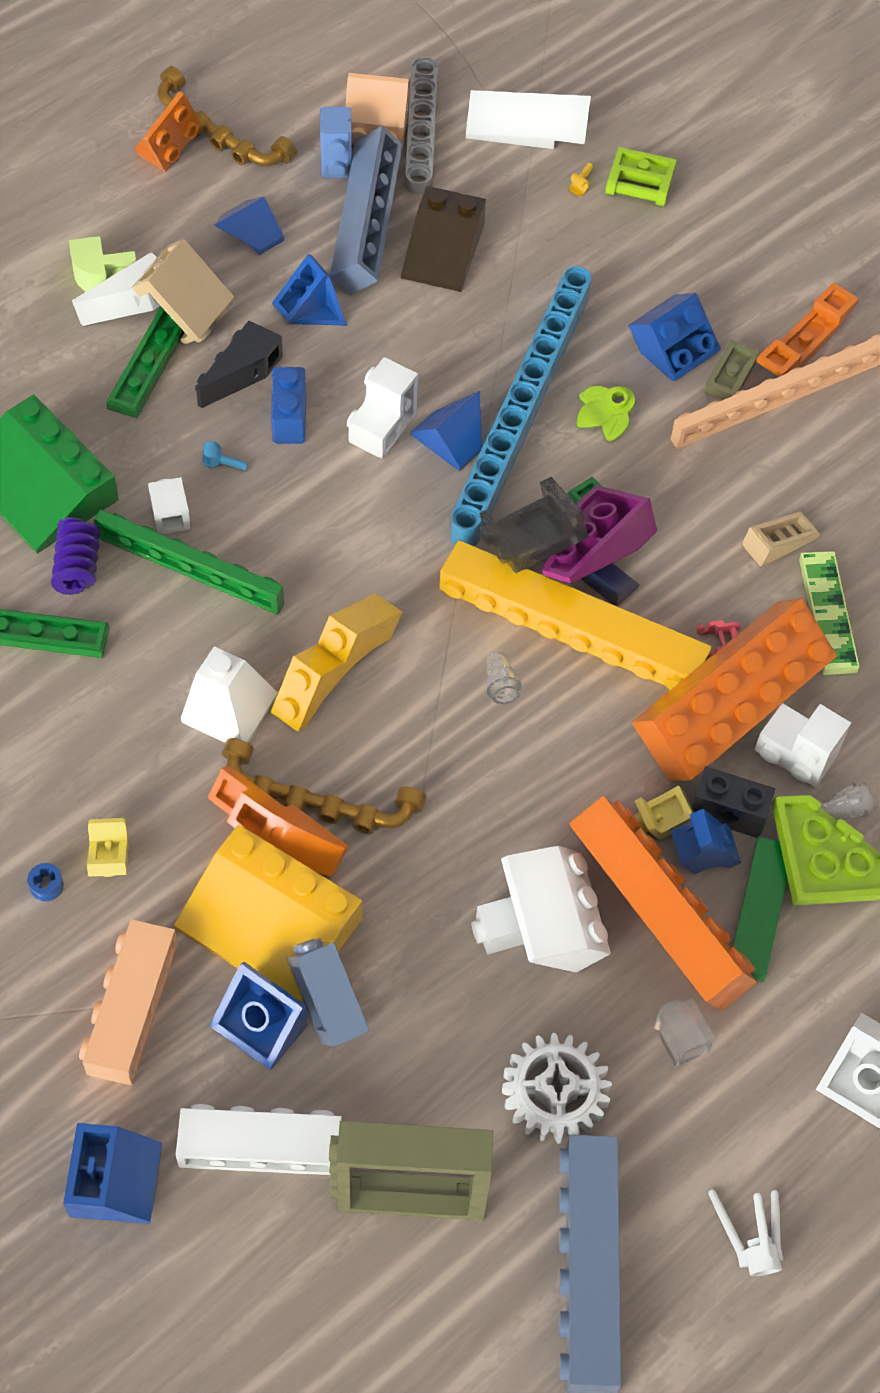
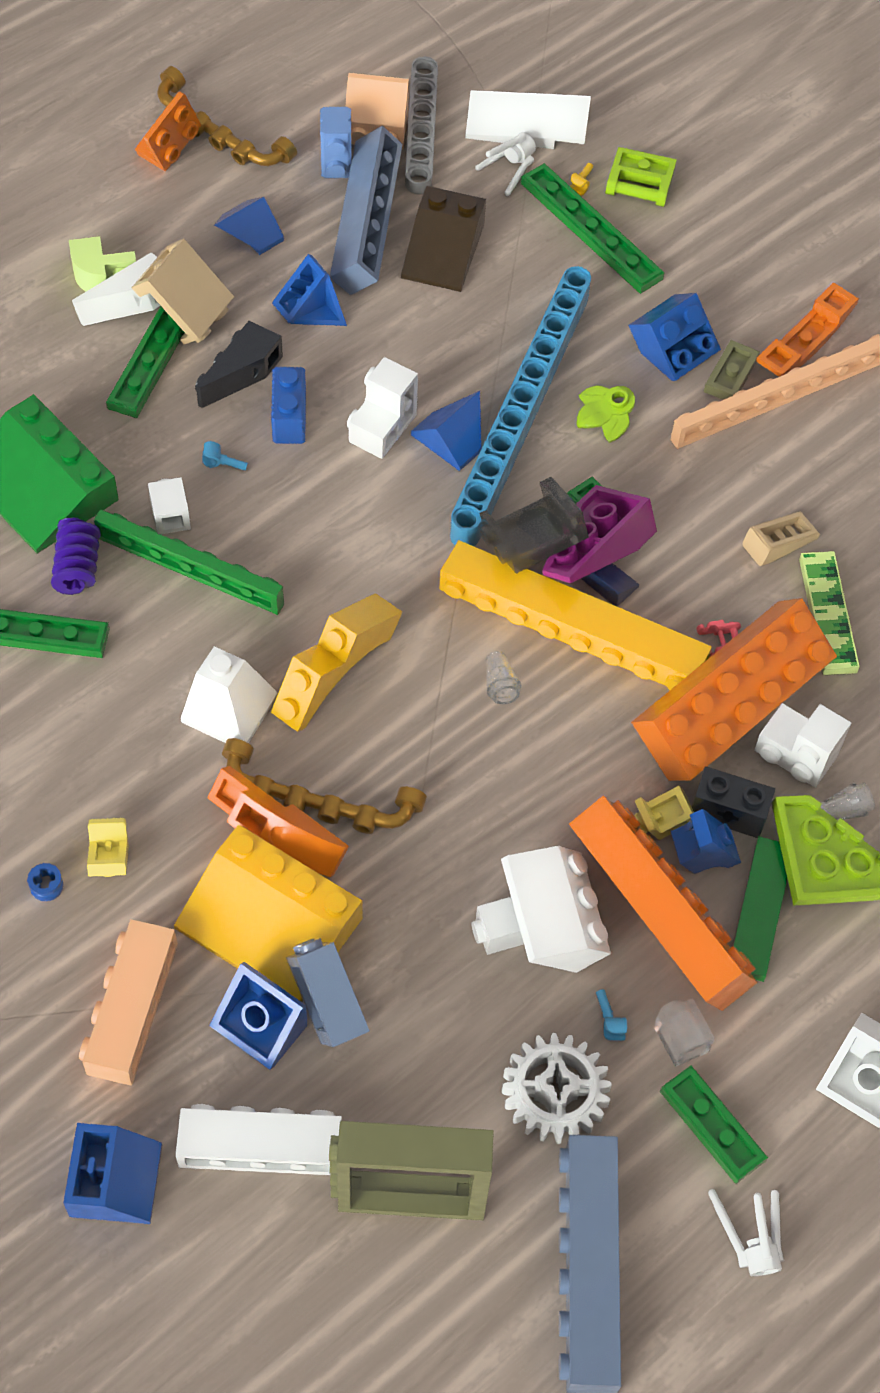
none -> white plant [475,132,536,196]
none -> green tile [521,163,665,294]
none -> dark azure hand [596,989,627,1041]
none -> green tile [660,1065,768,1184]

